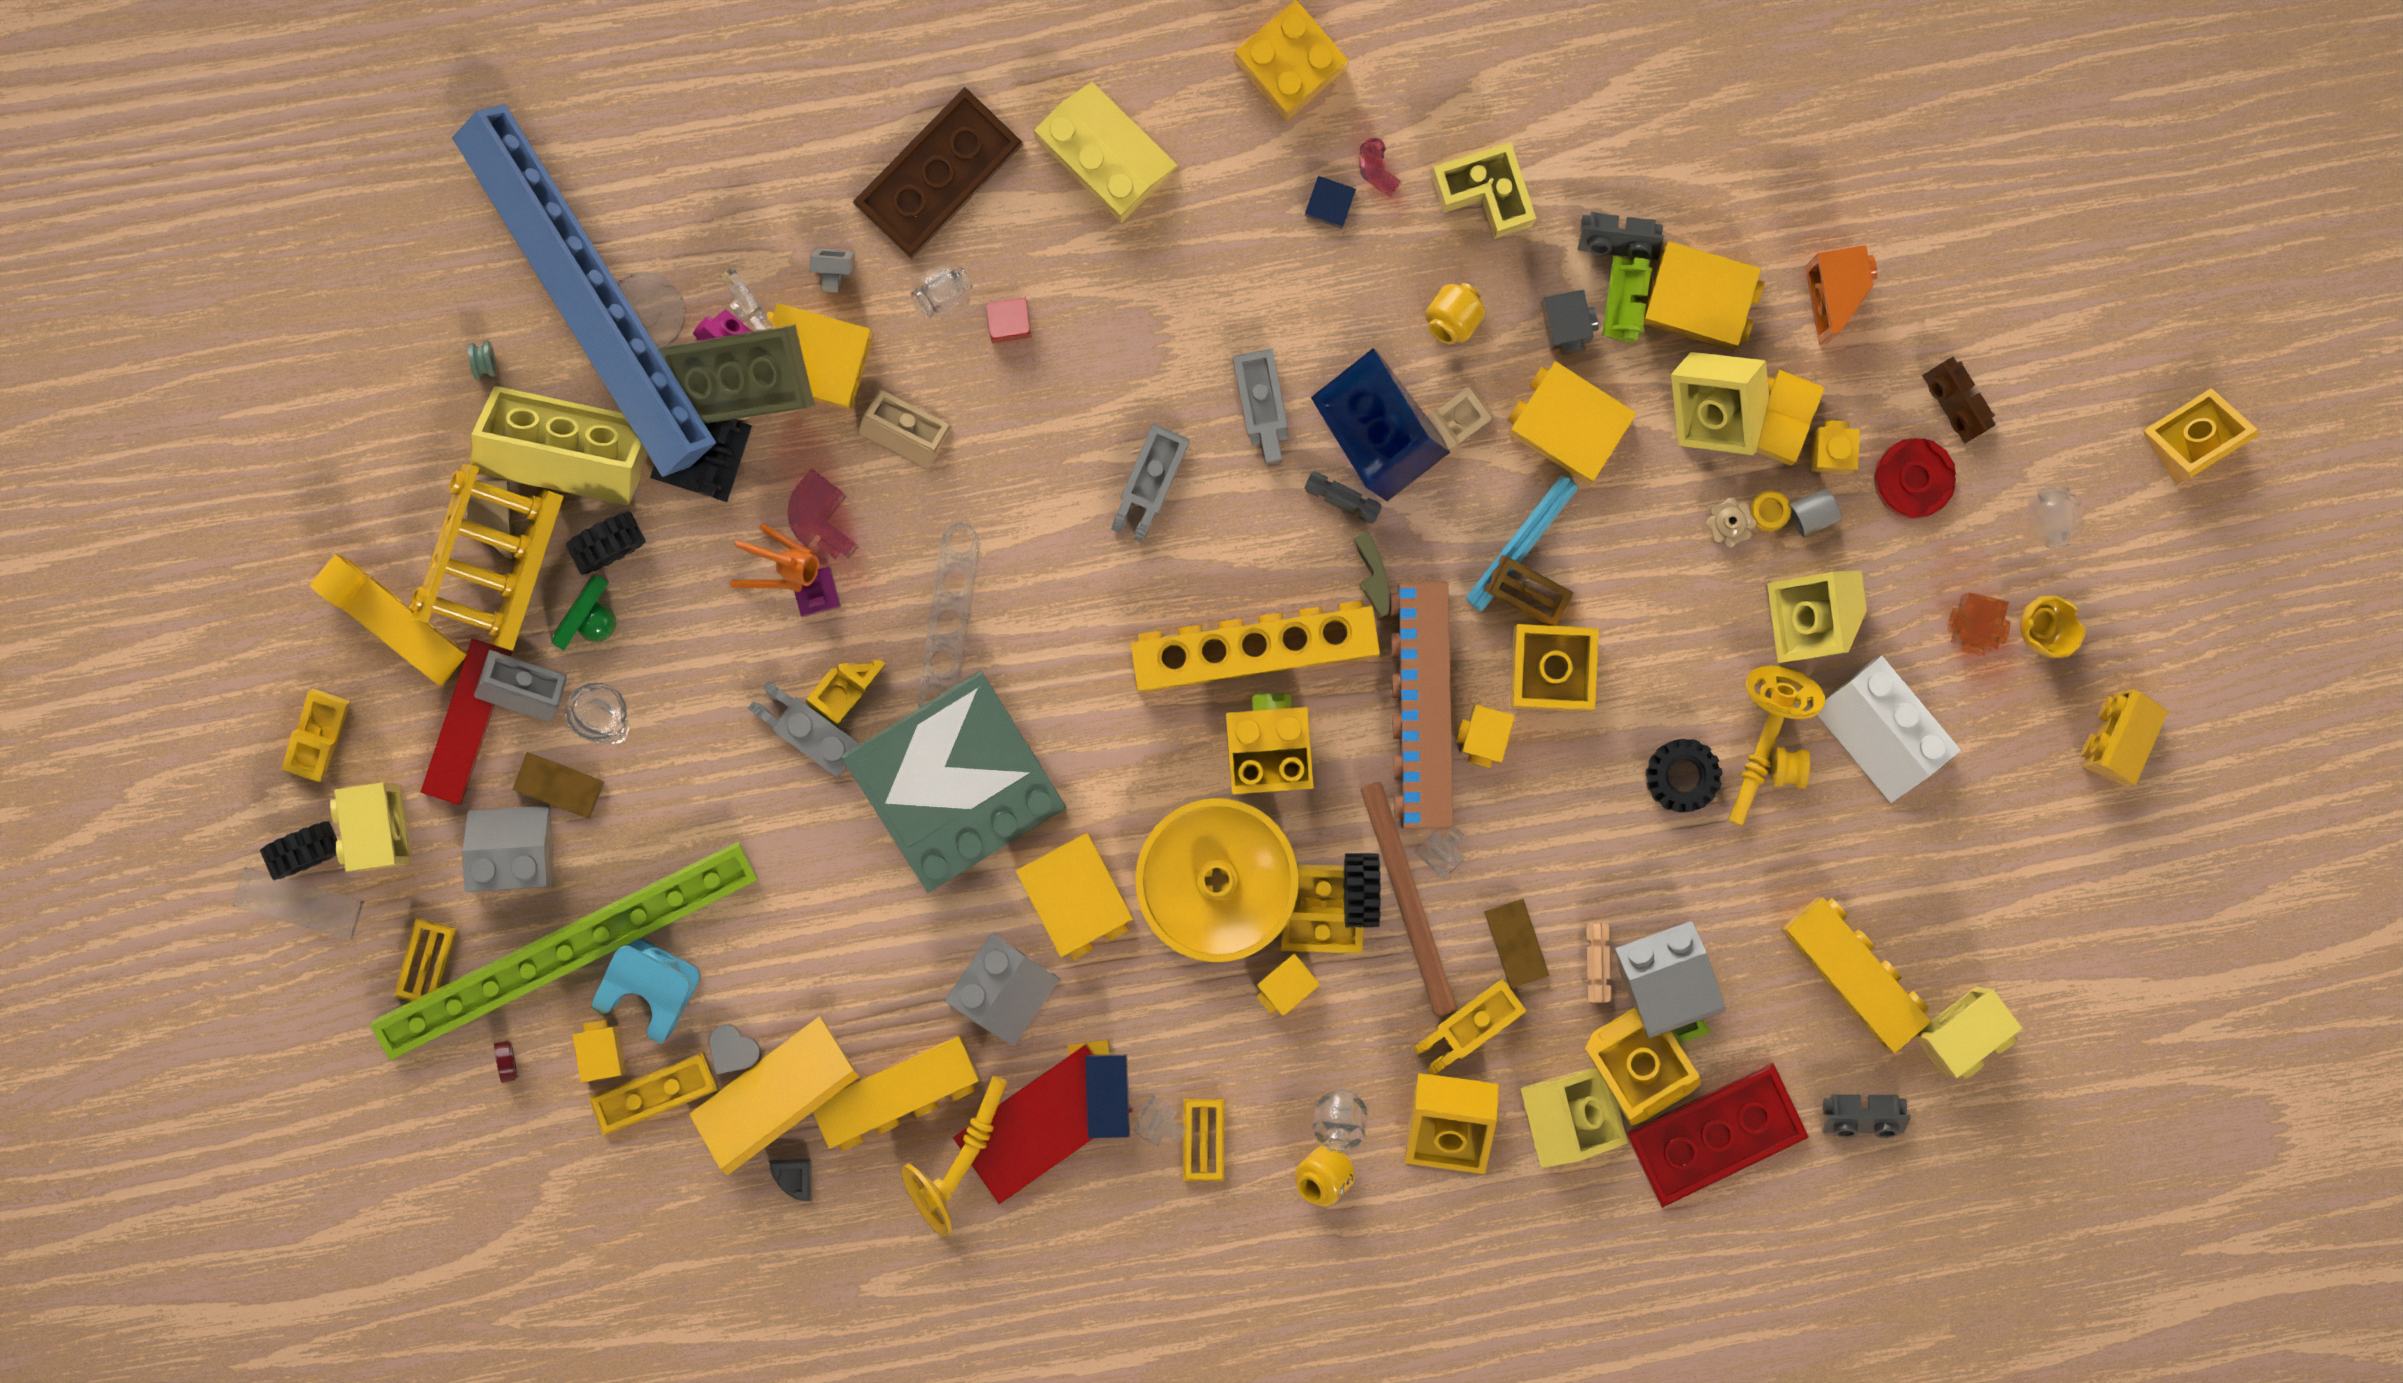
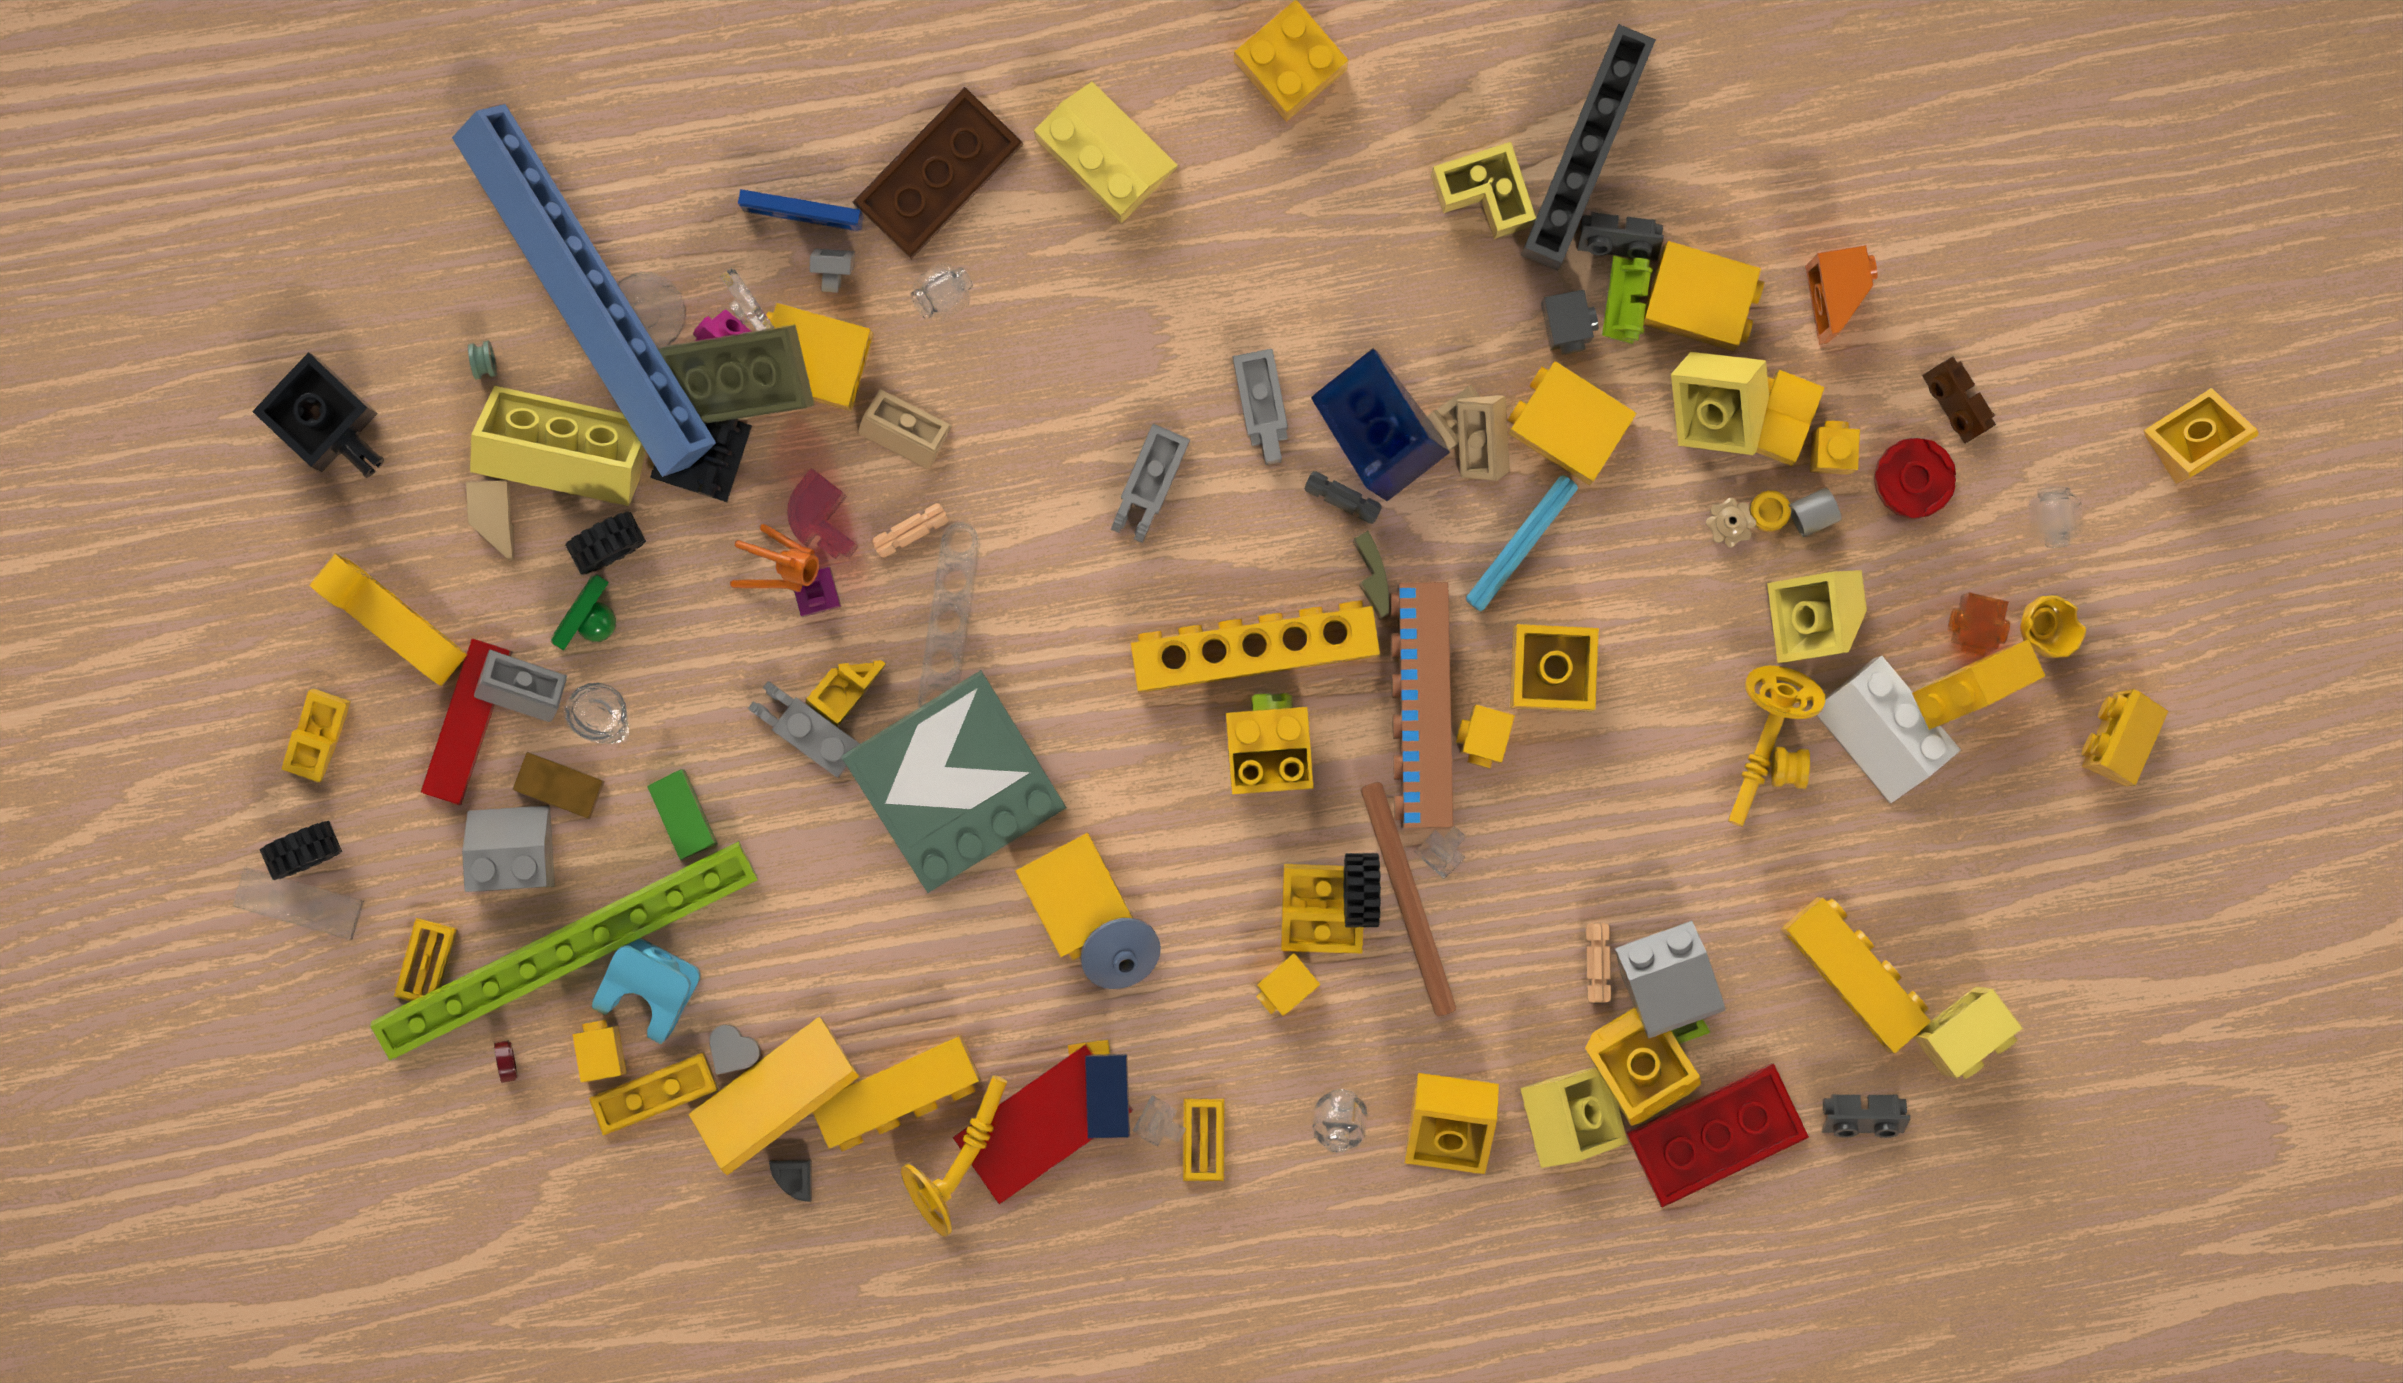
light yellow brick [330,782,412,872] -> none
yellow fence [410,464,564,651] -> none
light grey slope [945,933,1060,1046] -> none
slope [986,297,1032,343] -> none
yellow dish [1135,798,1299,962] -> none
yellow head [1295,1146,1355,1207] -> none
dark blue tile [1305,176,1356,229] -> none
clear pink arm [1358,137,1402,198] -> none
yellow hinge [1412,978,1527,1075] -> none
yellow head [1425,283,1485,344] -> none
pearl gold tile [1483,555,1574,626] -> none
pearl gold tile [1484,898,1550,989] -> none
black tyre [1645,739,1722,813] -> none
none -> black brick [252,352,384,478]
none -> bright green slope [647,769,718,860]
none -> blue tile [738,189,864,232]
none -> light nougat axle [872,503,949,558]
none -> sand blue dish [1080,918,1161,989]
none -> tan slope [1456,395,1509,481]
none -> dark grey brick [1521,24,1656,271]
none -> yellow brick [1912,639,2045,730]

